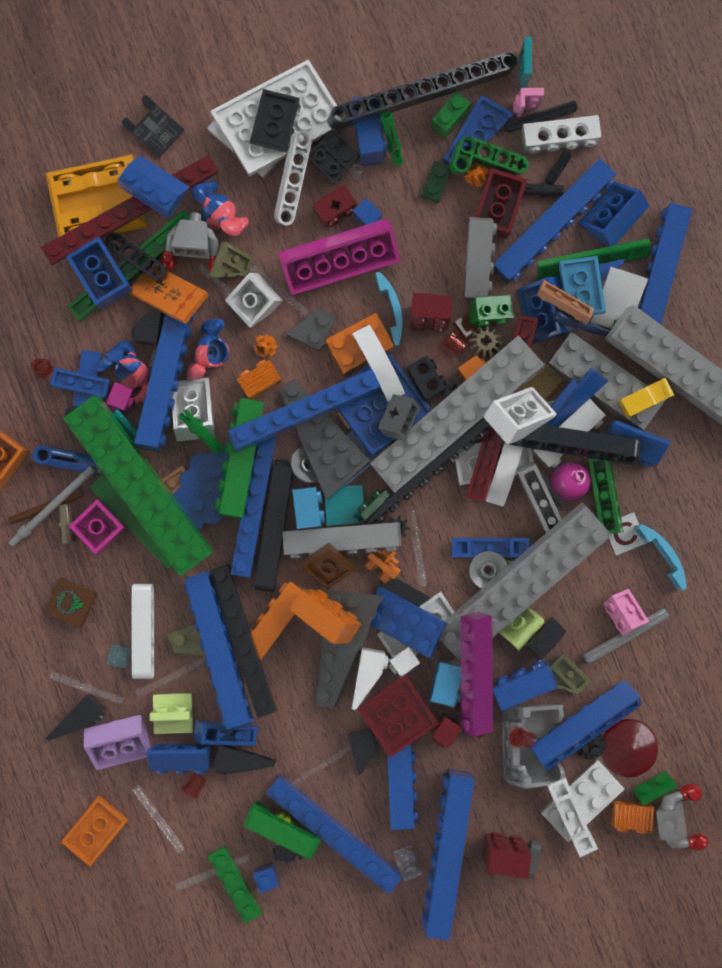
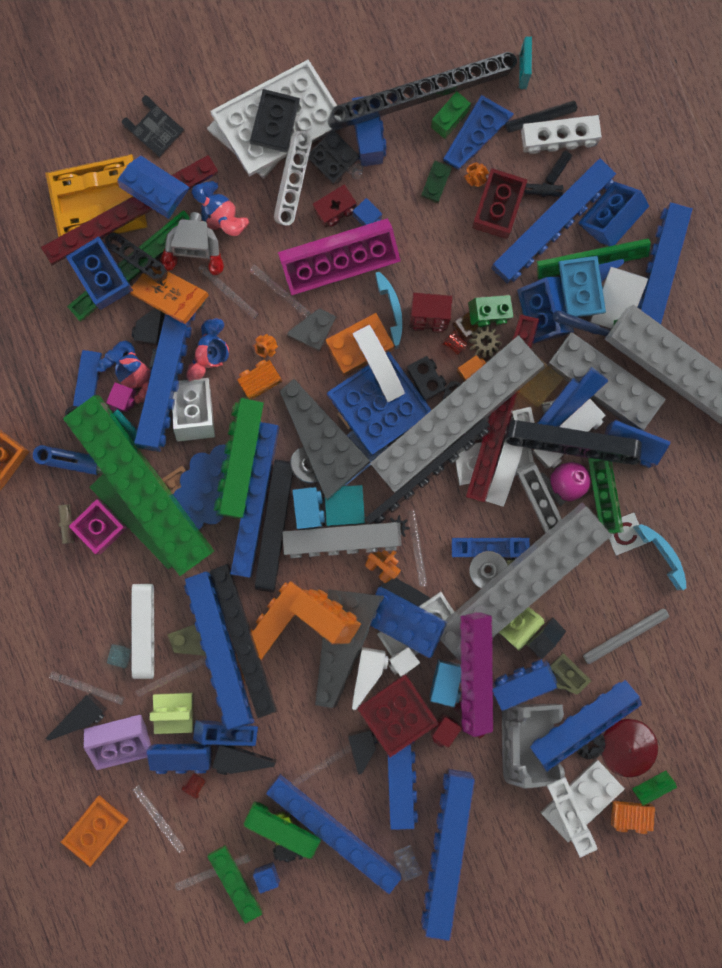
light grey bar [8,465,96,547] -> none
reddish brown bar [9,490,83,524] -> none
clear red bush [31,358,53,378] -> none
reddish brown slope [45,577,98,629] -> none
blue tile [50,367,111,399] -> none
green pin [178,409,224,456] -> none
olive wing [210,242,254,278] -> none
white slope [225,273,283,328] -> none
blue brick [228,369,380,453] -> none
reddish brown tile [300,543,355,589] -> none
dark green plate [354,488,391,521] -> none
dark grey brick [378,394,420,441] -> none
green pin [380,112,404,166] -> none
green beam [449,136,529,176] -> none
light grey brick [464,217,497,298] -> none
dark red brick [482,832,532,879] -> none
white slope [484,387,557,445] -> none
clear red bush [509,727,536,748] -> none
bright pink bracket [513,88,544,119] -> none
dark grey beam [528,840,541,879] -> none
nougat plate [537,280,594,324] -> none
bright pink bracket [603,589,649,637] -> none
yellow piece [618,378,674,419] -> none
light grey torso [657,784,708,851] -> none

